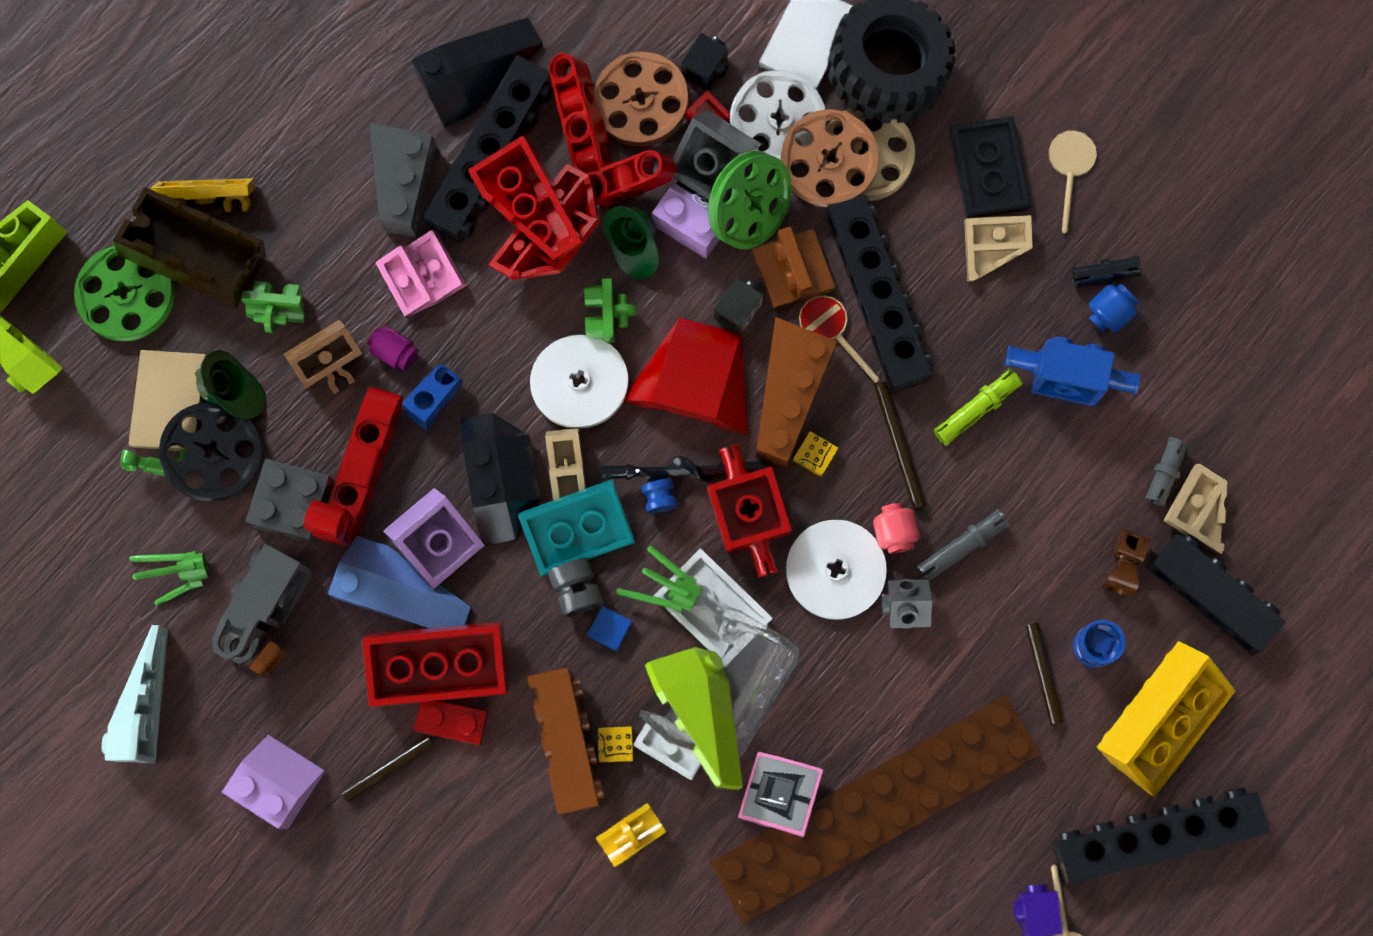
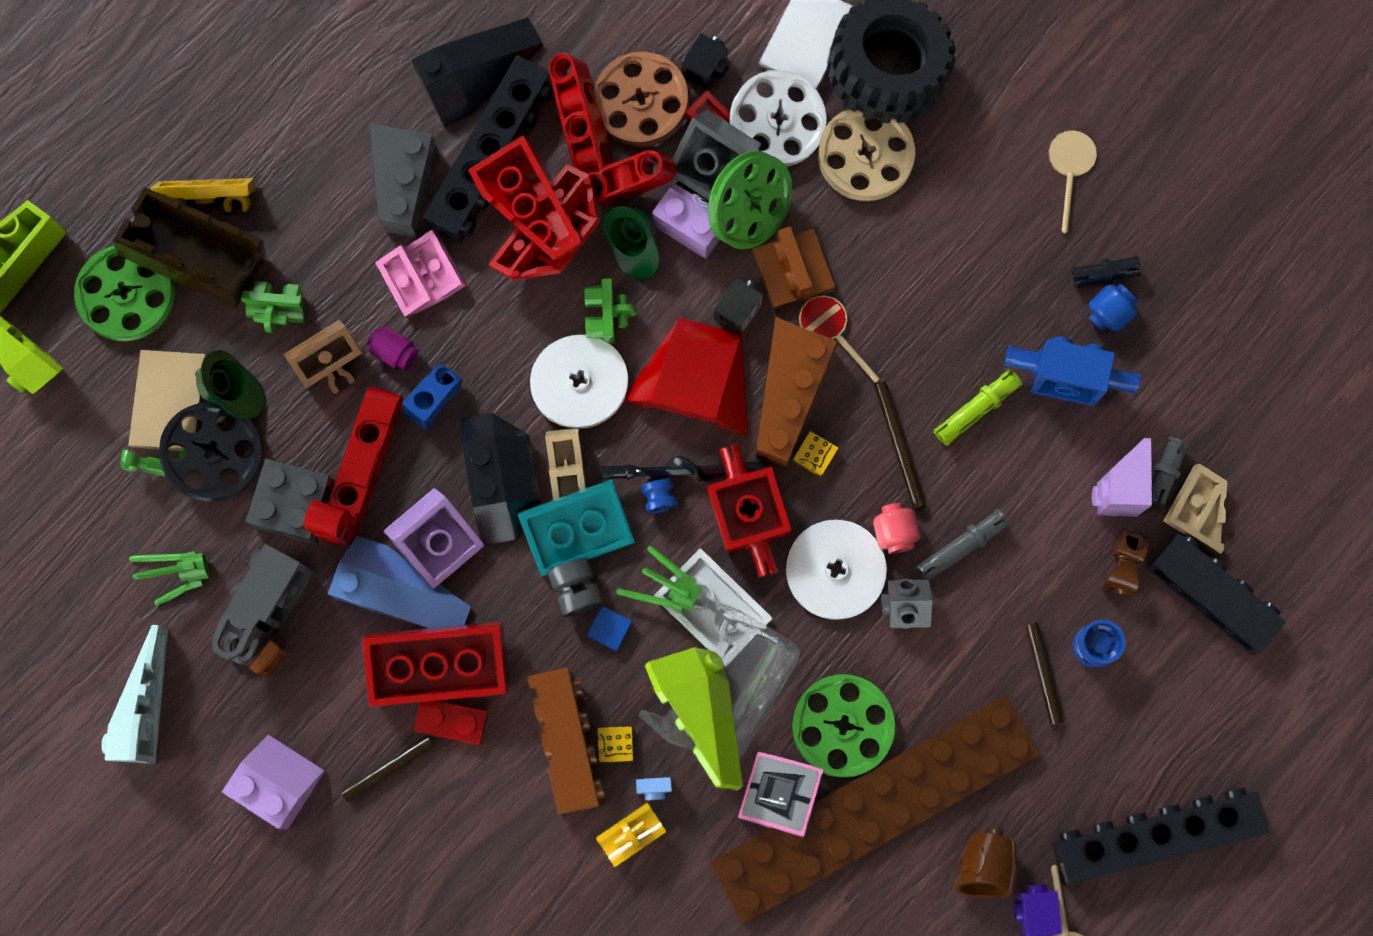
white plate [633,716,701,781] -> none
nougat wedge [781,109,879,207] -> none
black brick [826,195,934,394] -> none
black tile [949,116,1031,218] -> none
tan wing [964,216,1033,282] -> none
yellow slope [1097,641,1235,797] -> none
none -> light blue plate [636,777,672,800]
none -> bright green wedge [792,674,895,778]
none -> reddish brown helmet [953,829,1018,898]
none -> lavender slope [1092,438,1152,517]

